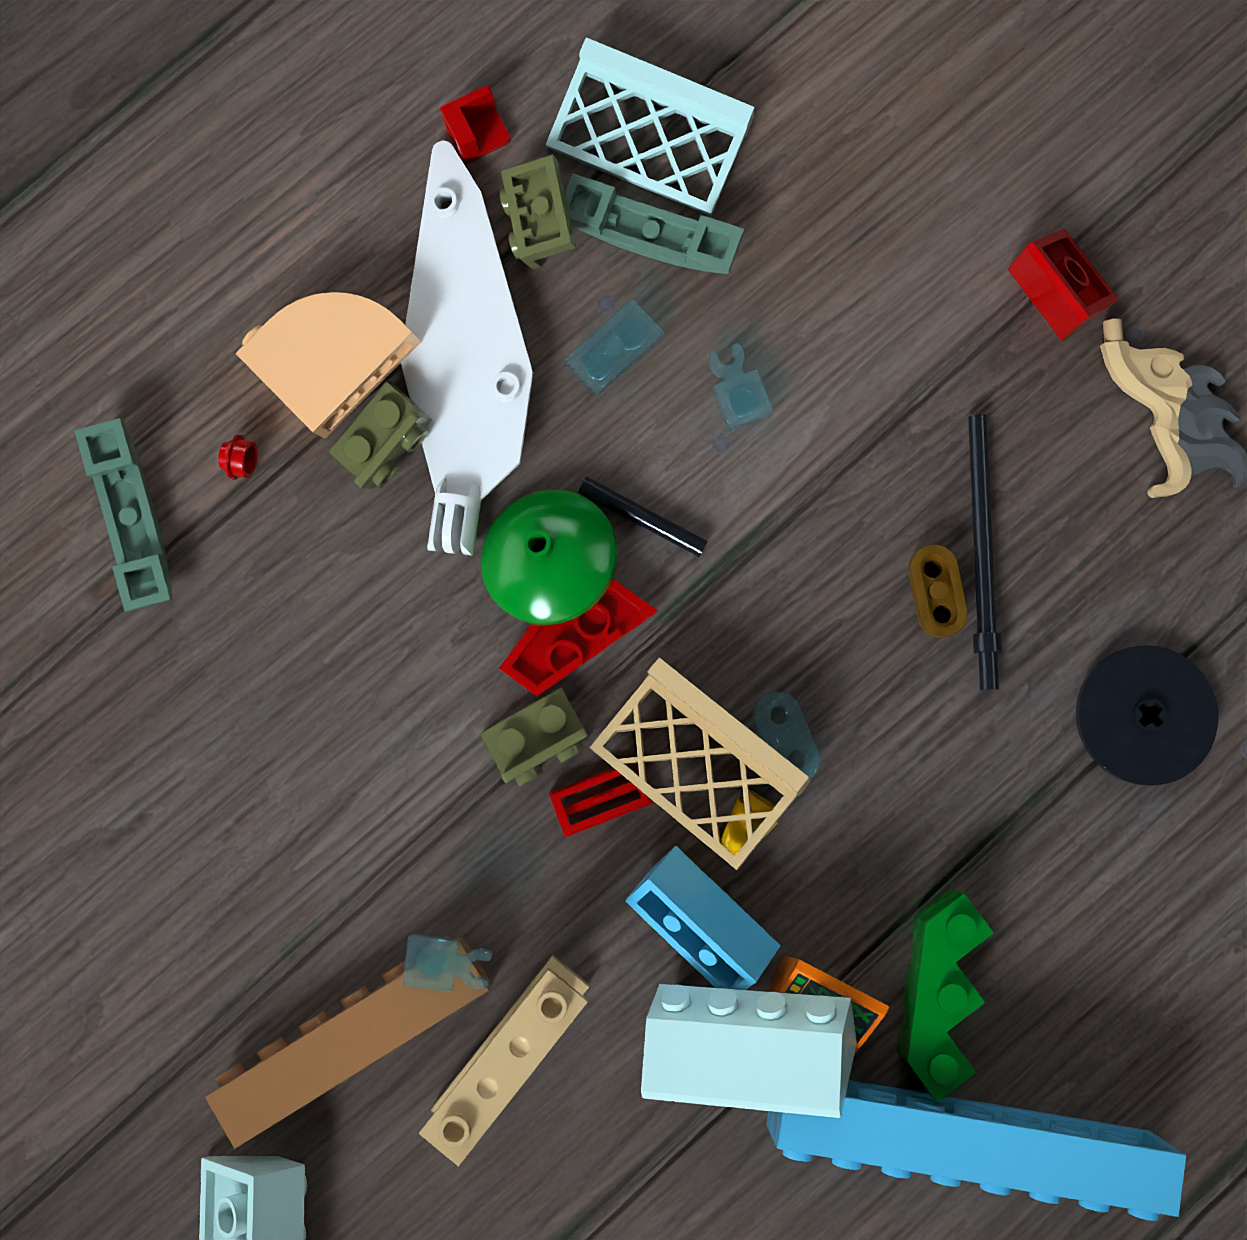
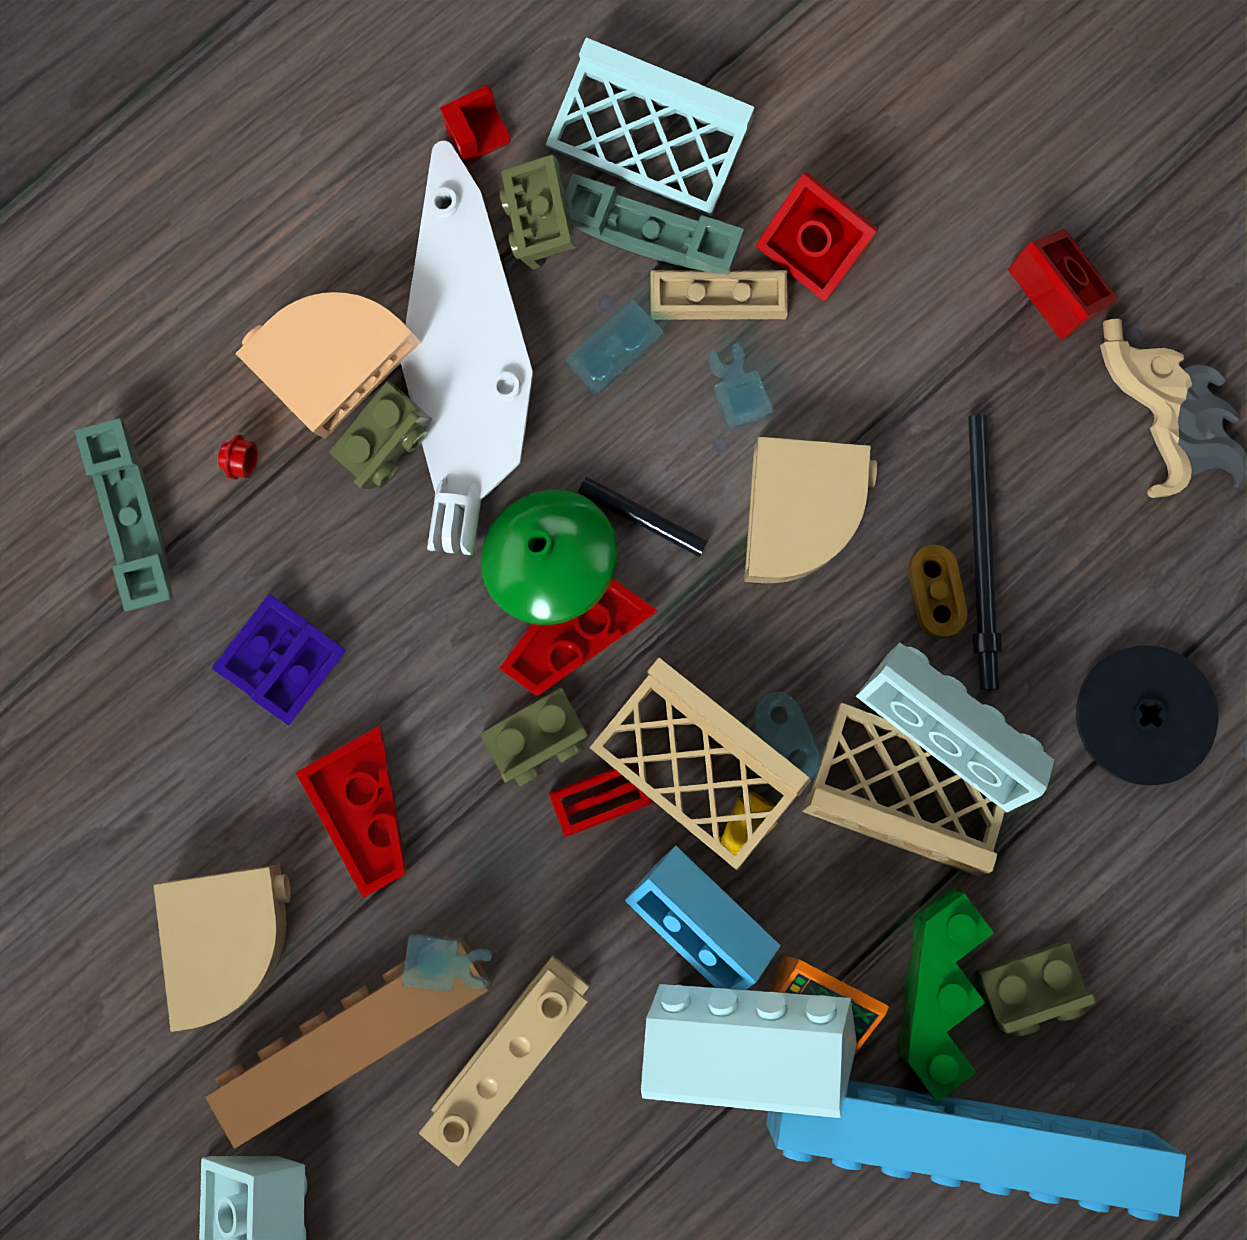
none -> tan brick [154,864,291,1032]
none -> dark purple slope [211,593,346,726]
none -> red wing [295,726,408,898]
none -> tan tile [650,270,788,320]
none -> tan brick [744,437,877,583]
none -> red slope [755,171,879,302]
none -> tan fence [802,703,1005,876]
none -> light aqua slope [856,642,1054,812]
none -> olive bracket [976,941,1097,1037]

